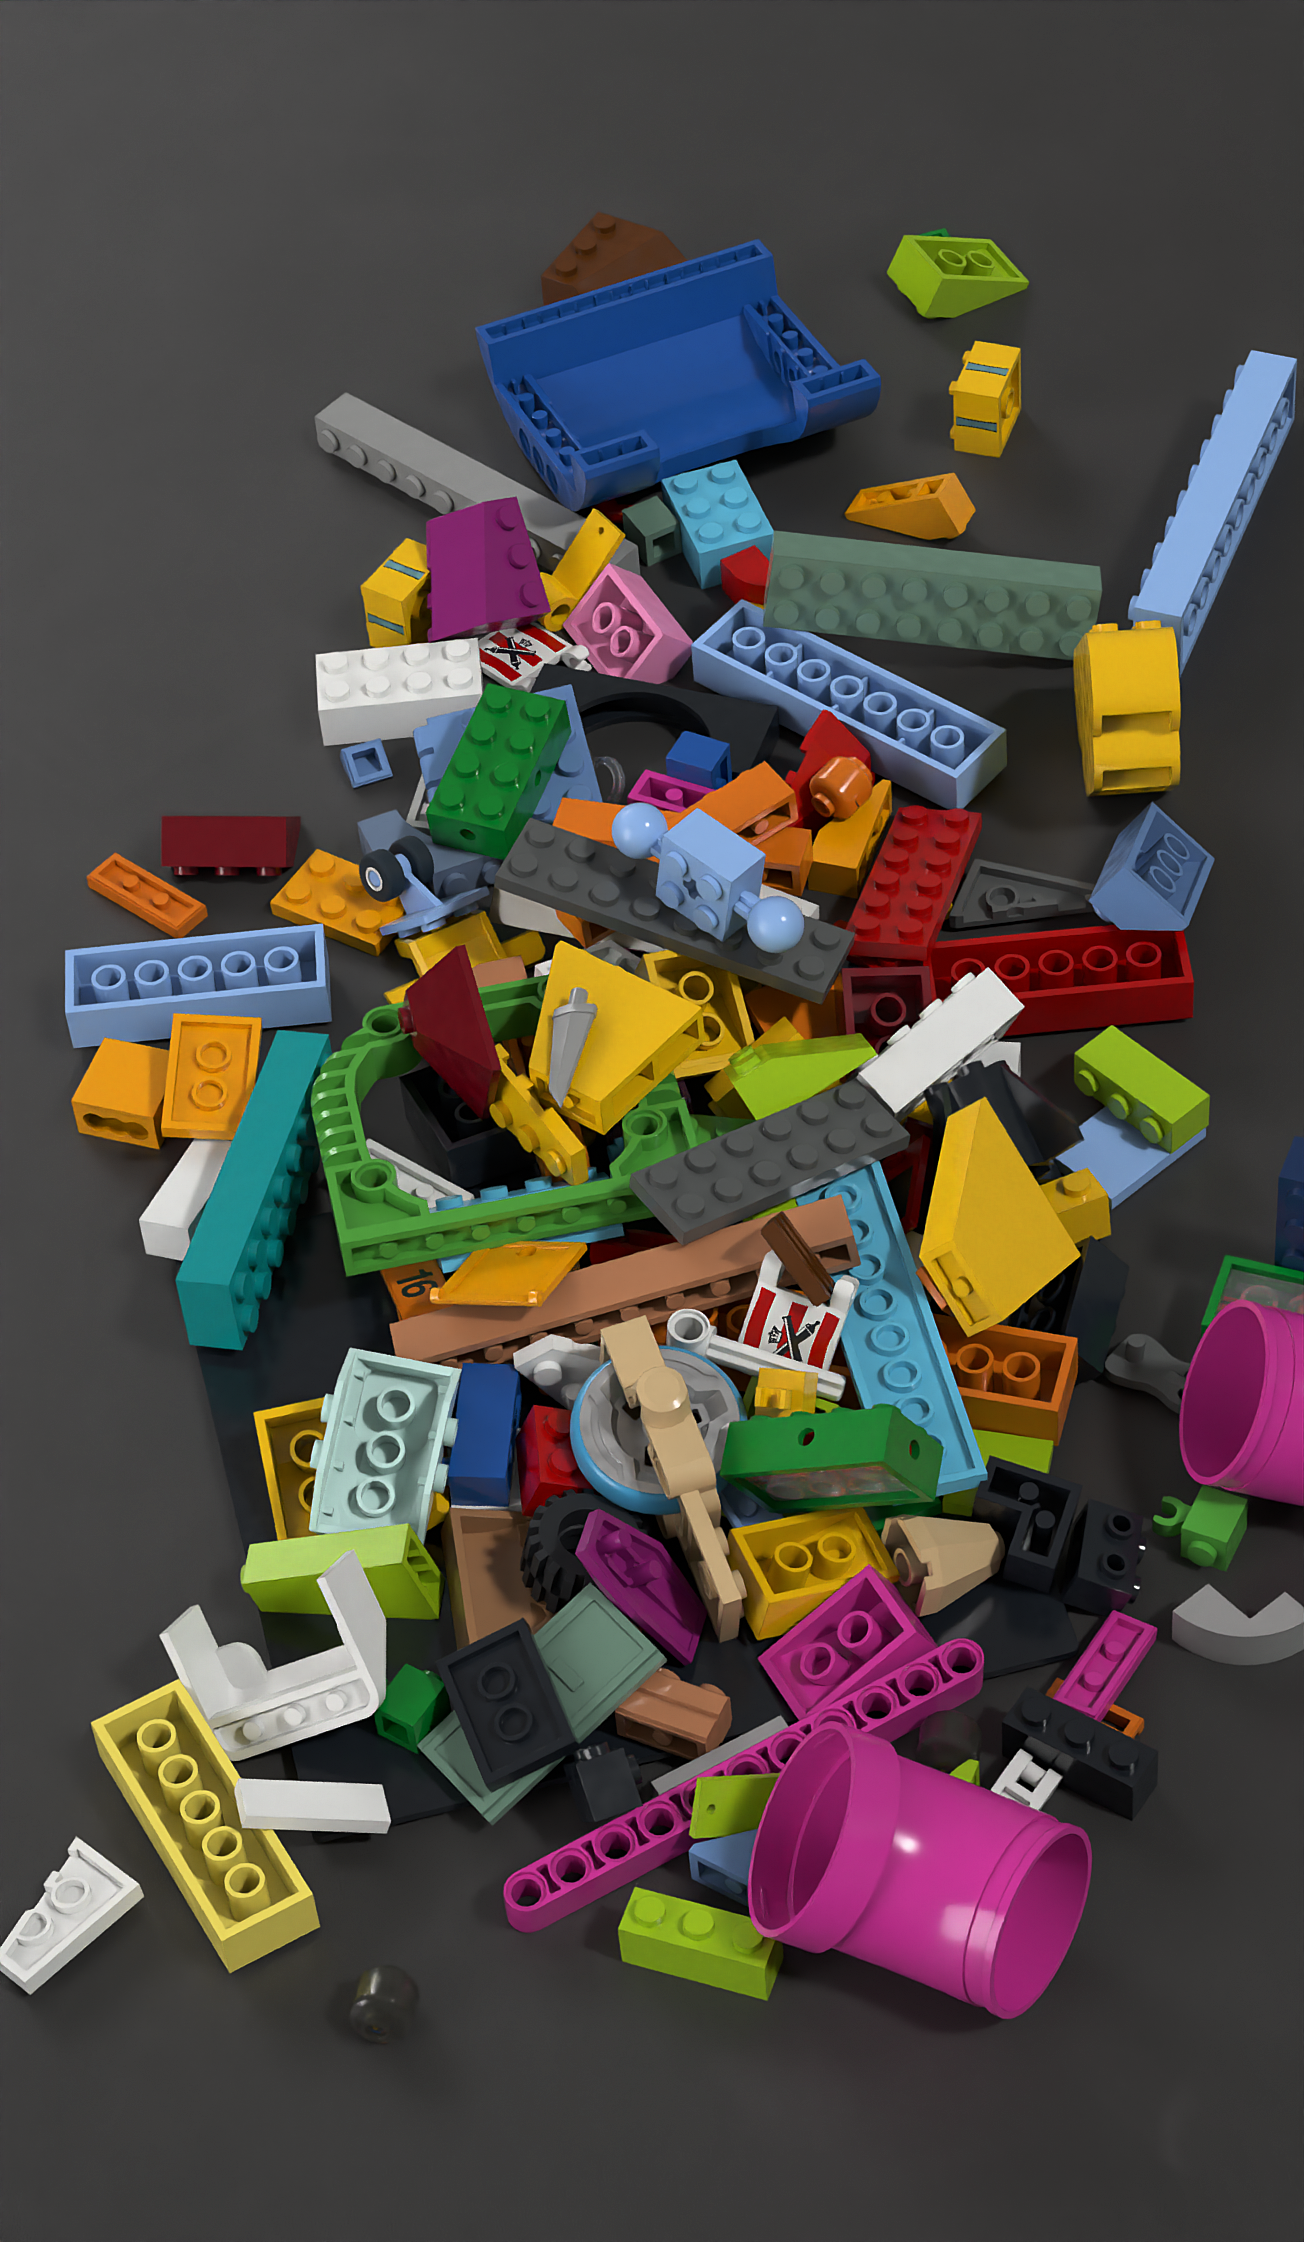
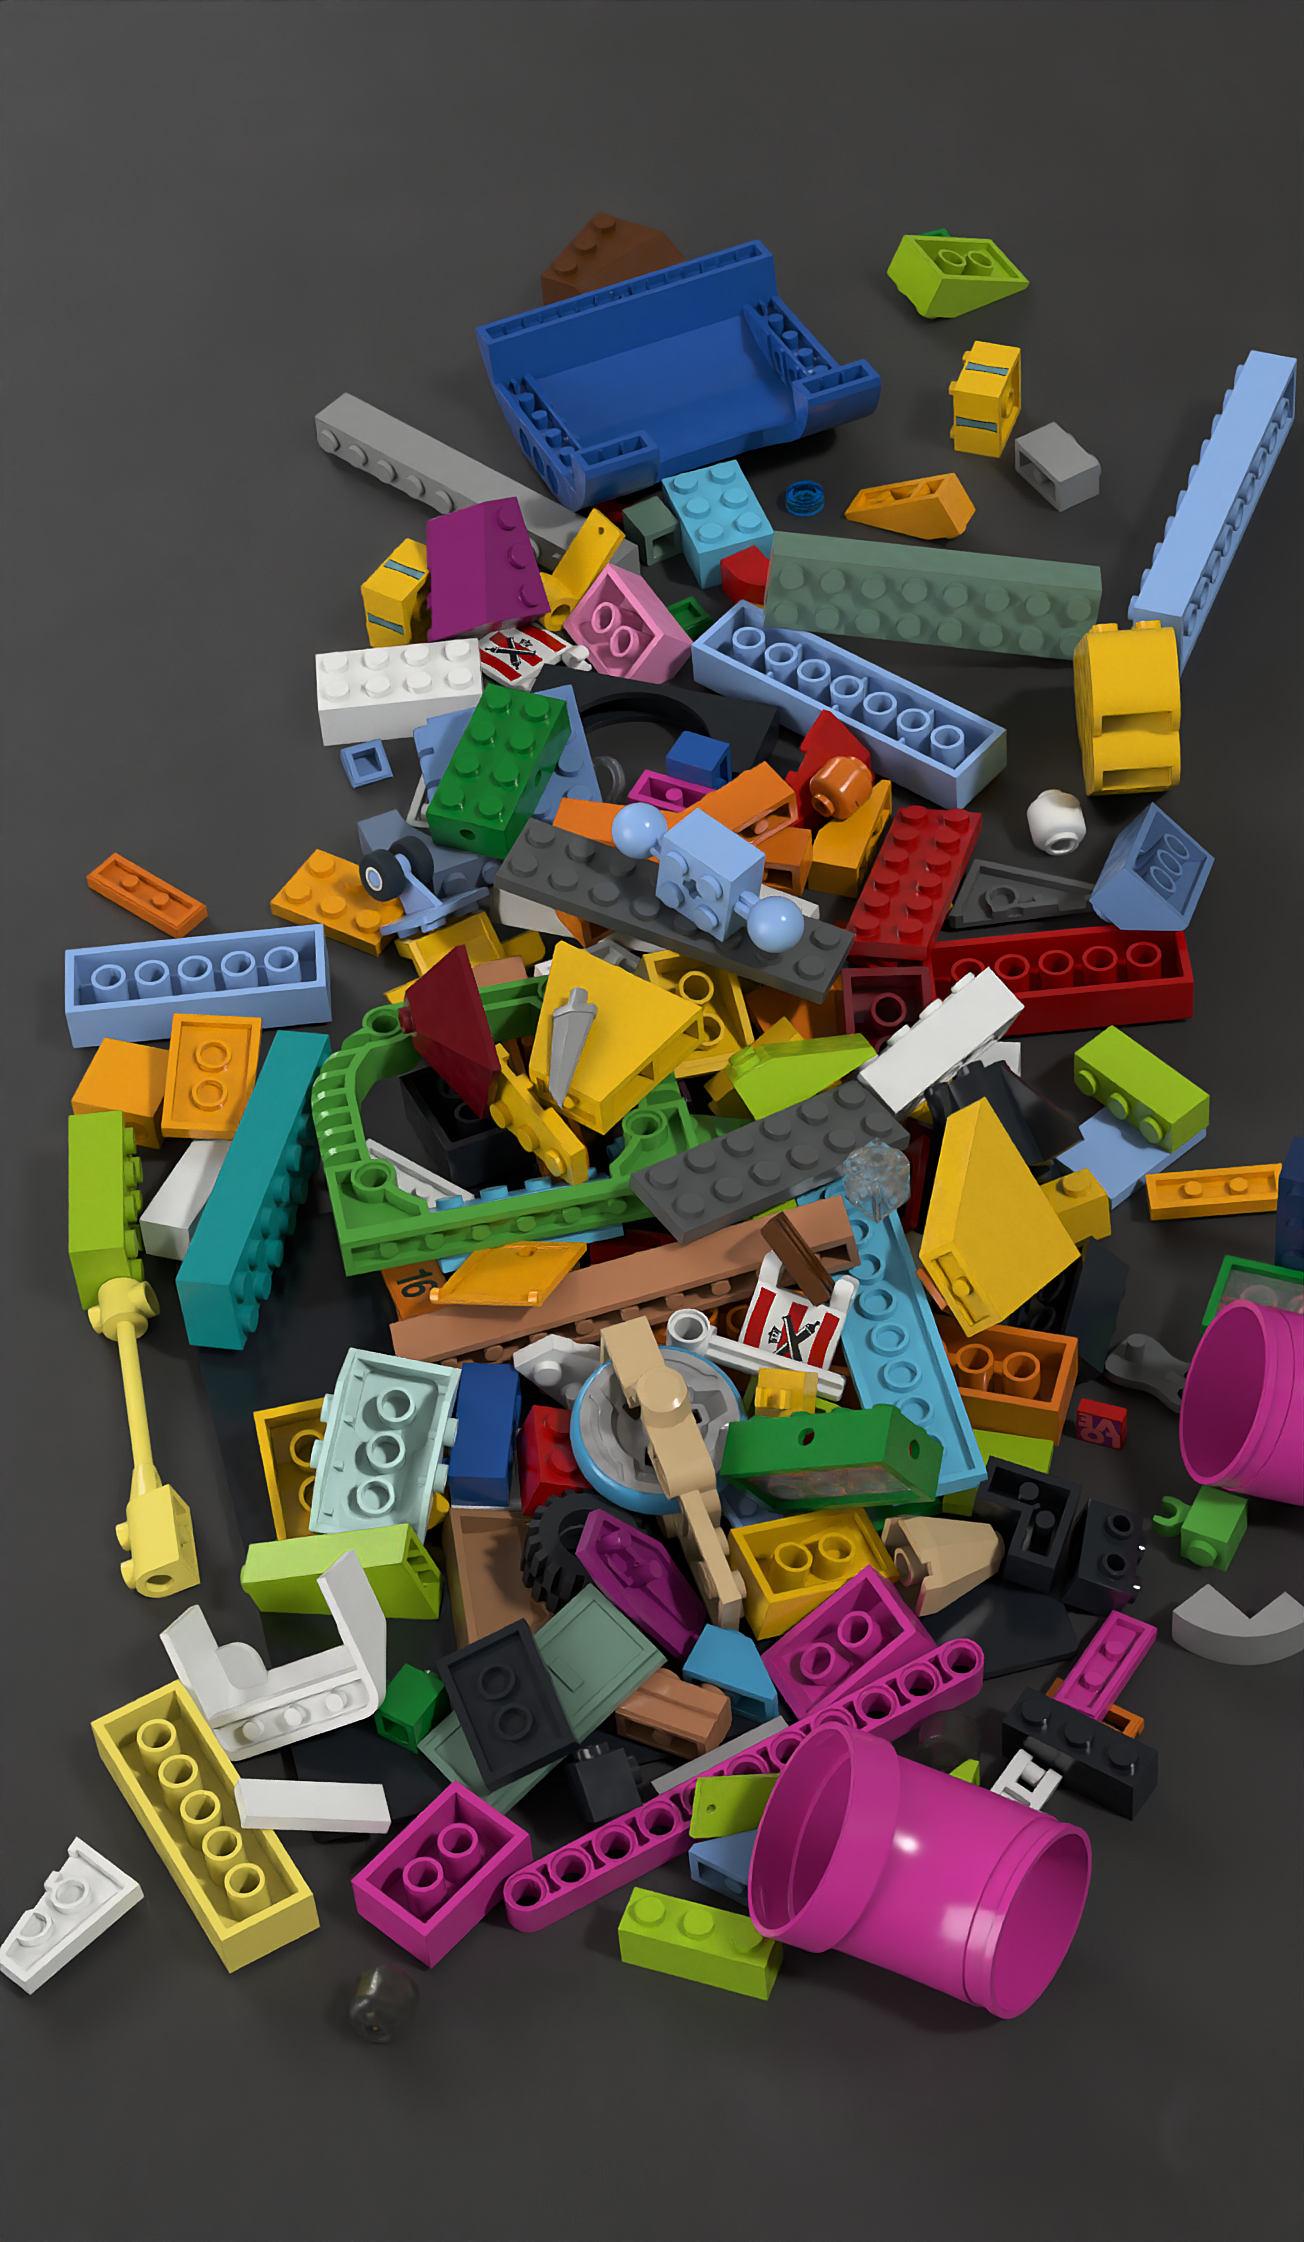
dark red slope [161,815,301,876] -> none
none -> lime brick [68,1110,145,1310]
none -> light yellow bar [88,1277,200,1598]
none -> dark pink brick [351,1780,534,1969]
none -> green tile [666,596,713,639]
none -> dark azure slope [682,1624,779,1724]
none -> clear blue tile [785,480,825,517]
none -> clear brick [843,1137,911,1223]
none -> light grey brick [1015,422,1101,512]
none -> white head [1027,789,1086,856]
none -> tile [1077,1398,1127,1451]
none -> light orange plate [1145,1163,1282,1221]

